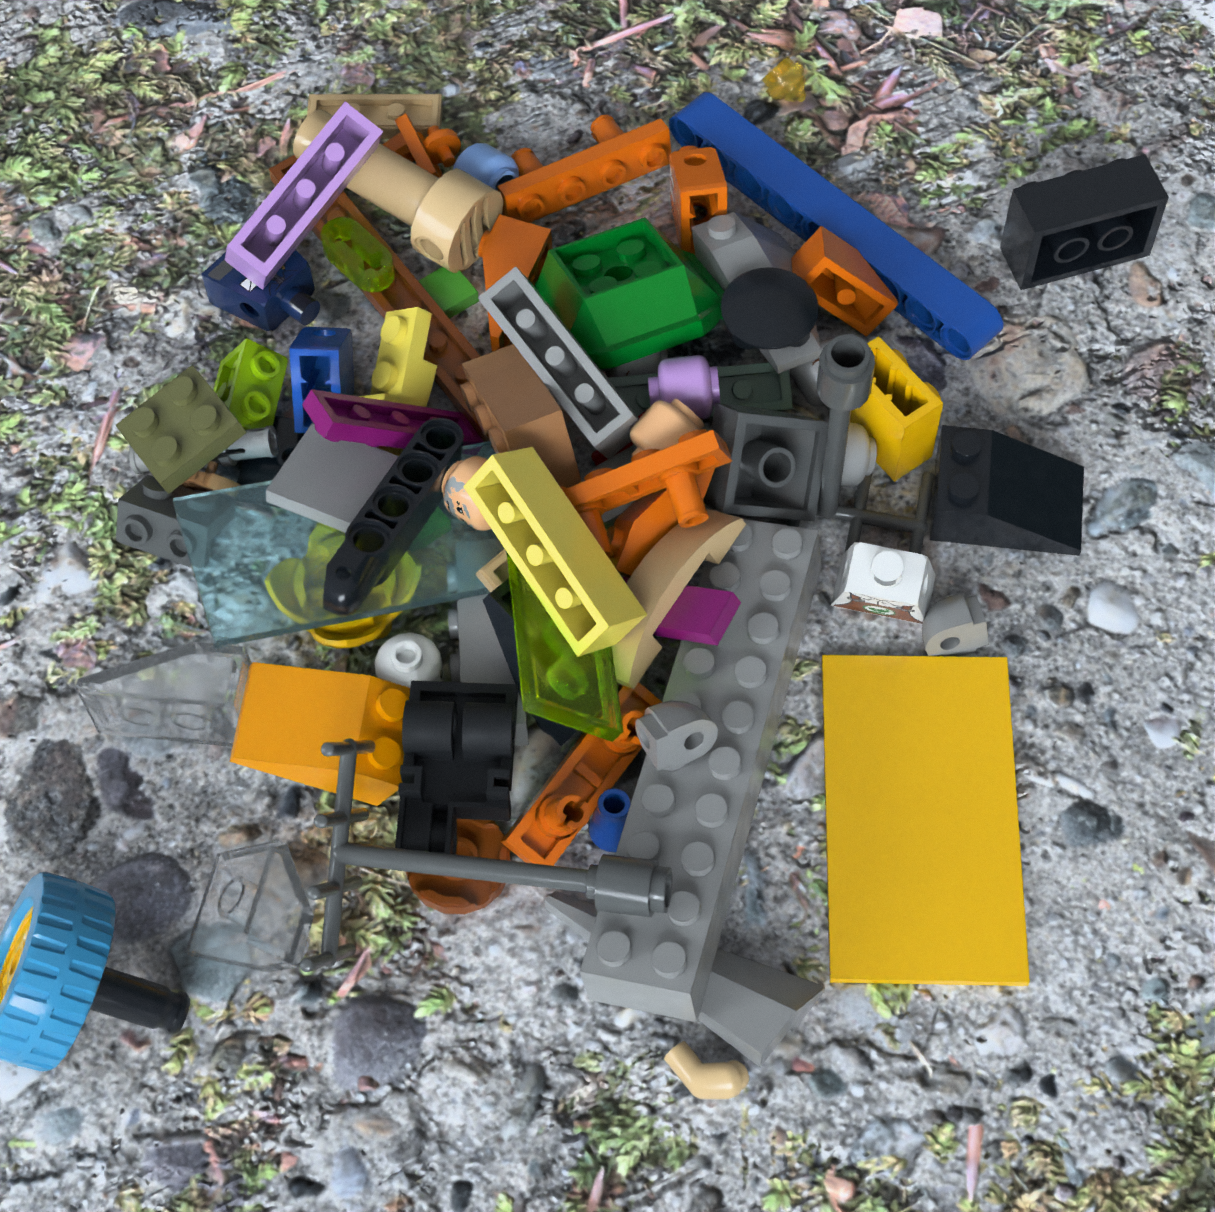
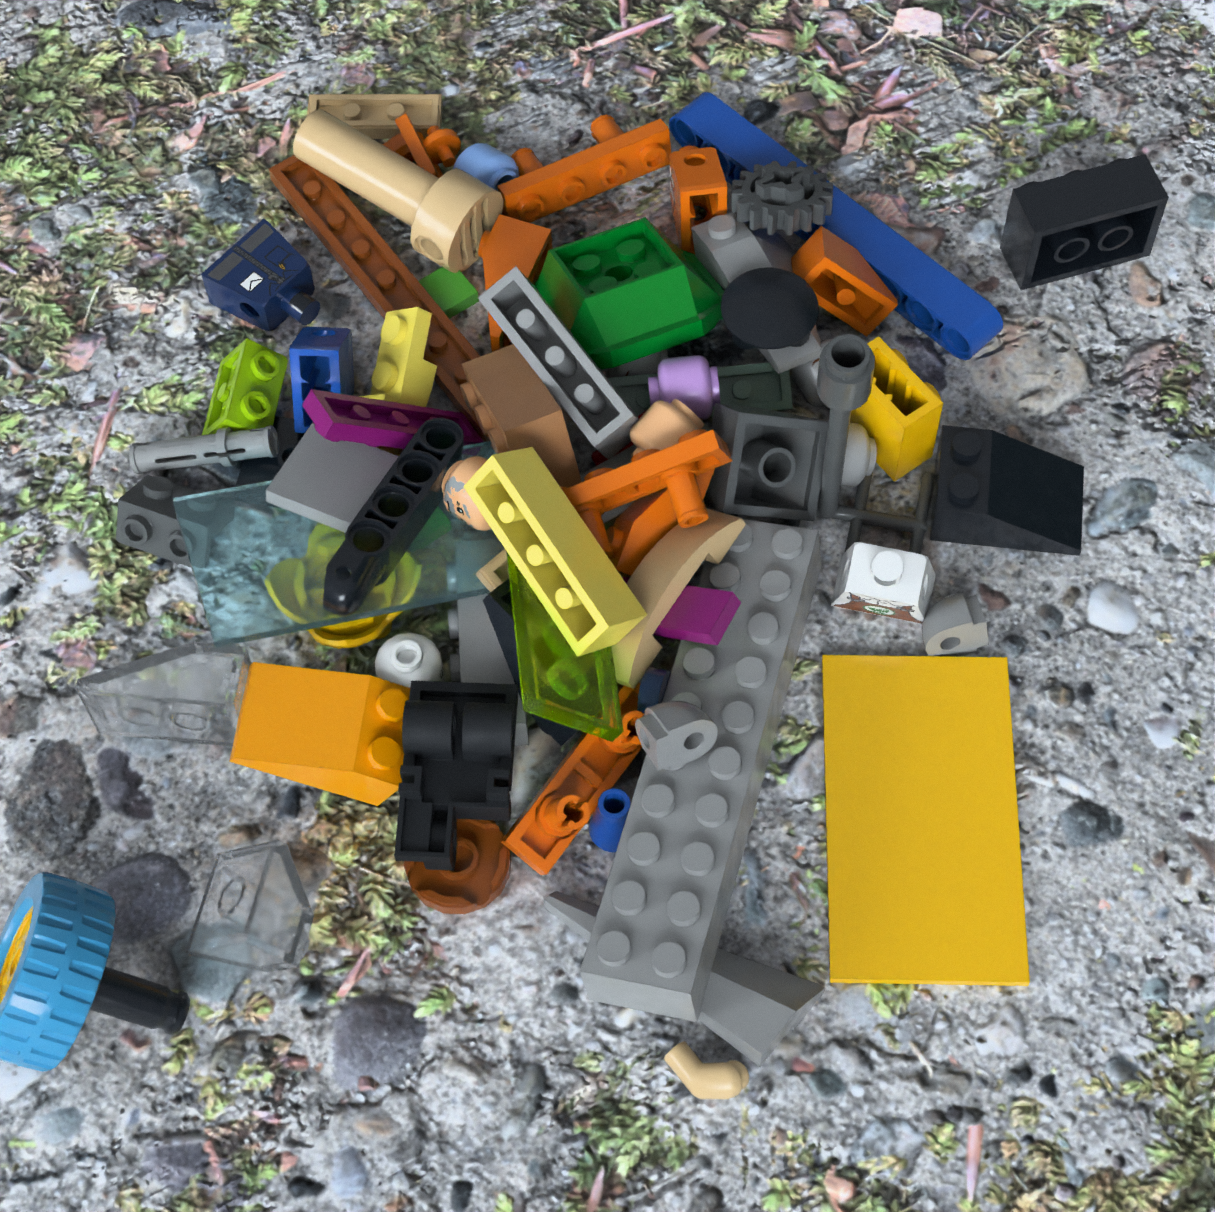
olive plate [115,364,247,494] -> none
medium nougat piece [181,461,242,500] -> none
lavender brick [225,101,383,290] -> none
dark grey piece [300,738,673,972] -> none
clear neon green beam [320,217,395,292] -> none
clear yellow plate [761,55,806,102] -> none
none -> dark blue tile [637,667,671,717]
none -> dark grey gear [731,161,833,236]

